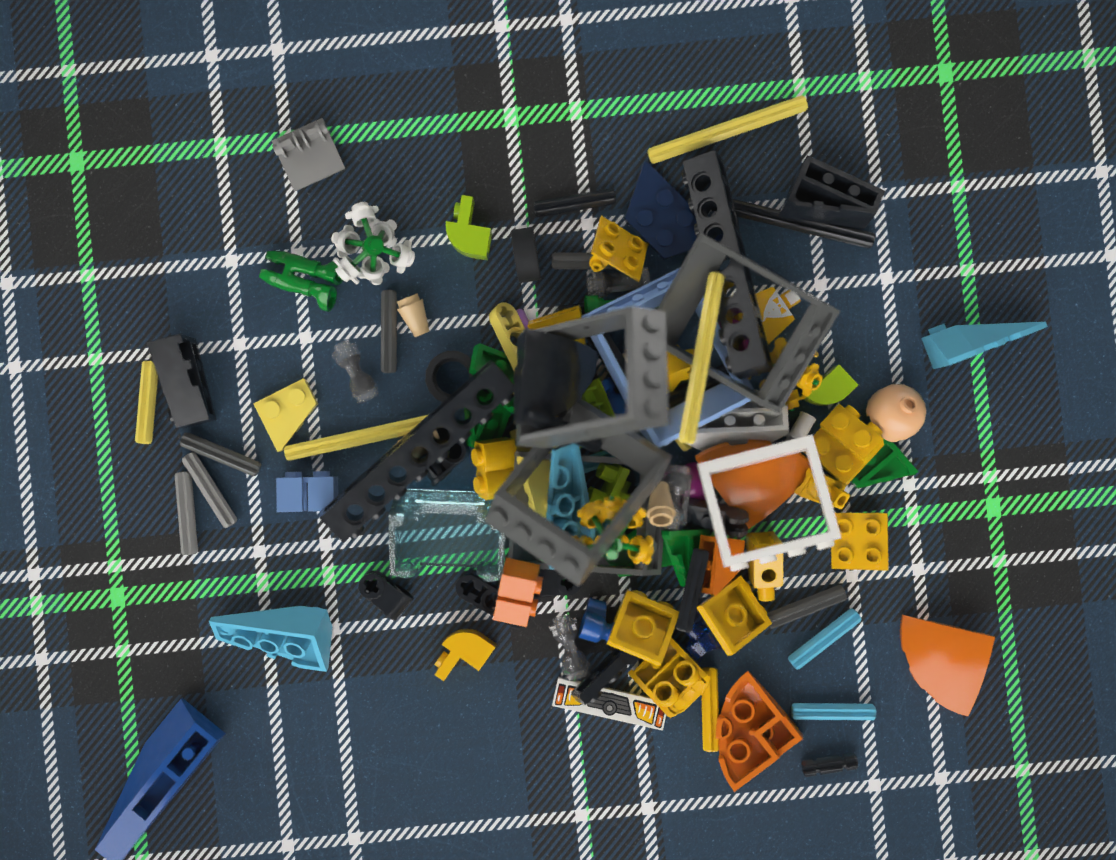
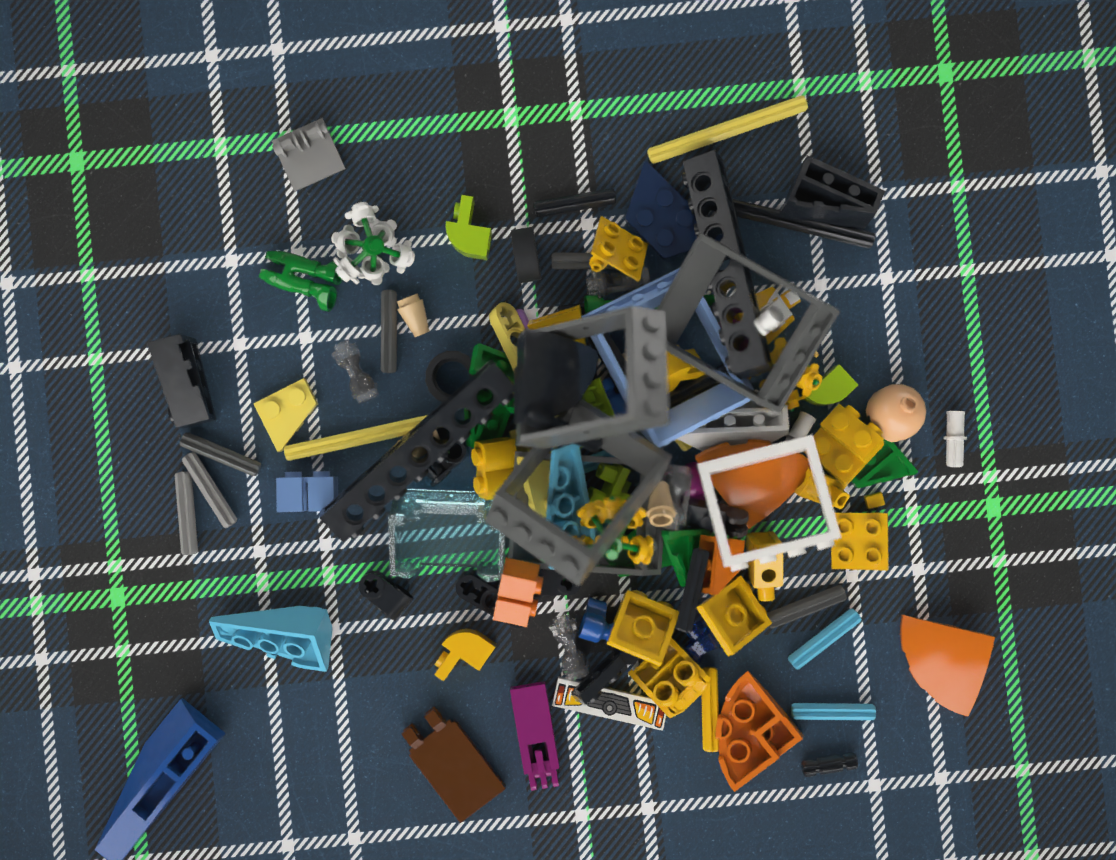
light yellow axle [135,361,158,444] -> none
light yellow axle [679,272,725,444] -> none
medium azure wedge [921,322,1048,369] -> none
none -> reddish brown tile [402,706,506,823]
none -> magenta hinge [510,681,559,791]
none -> white piece [754,298,792,335]
none -> yellow piece [864,492,885,509]
none -> white axle [944,411,967,467]

